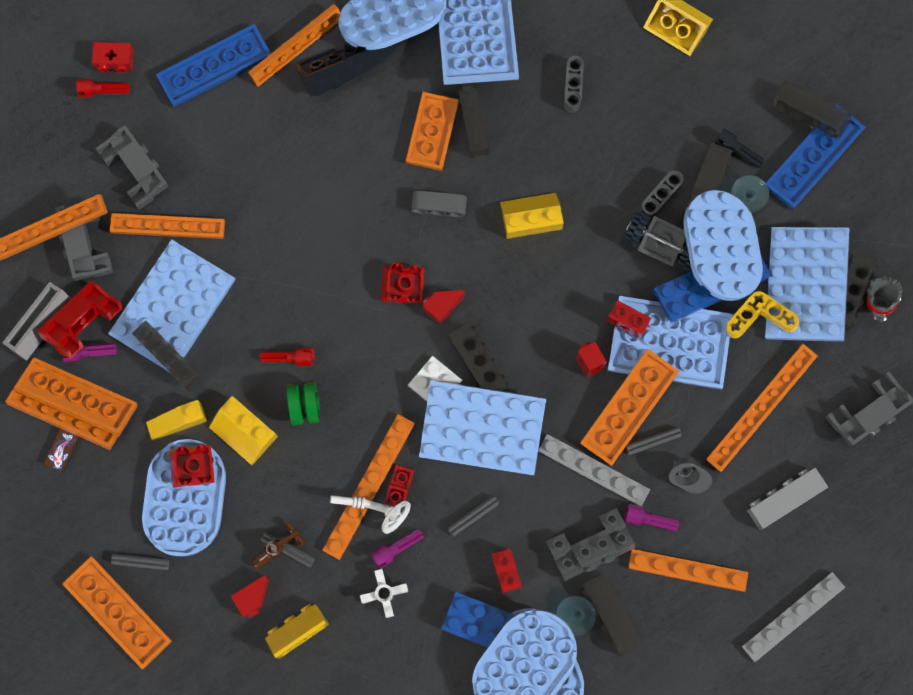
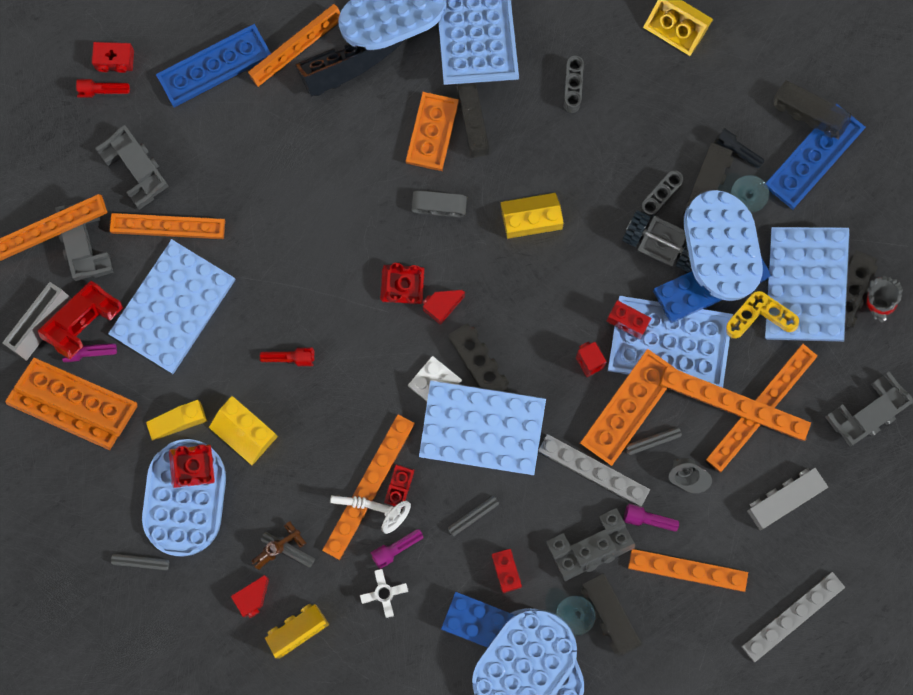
tile [44,429,79,472] -> none
orange plate [63,556,172,670] -> none
clear smoke brick [132,320,202,391] -> none
green wheel [287,381,320,426] -> none
none -> orange plate [660,366,811,441]

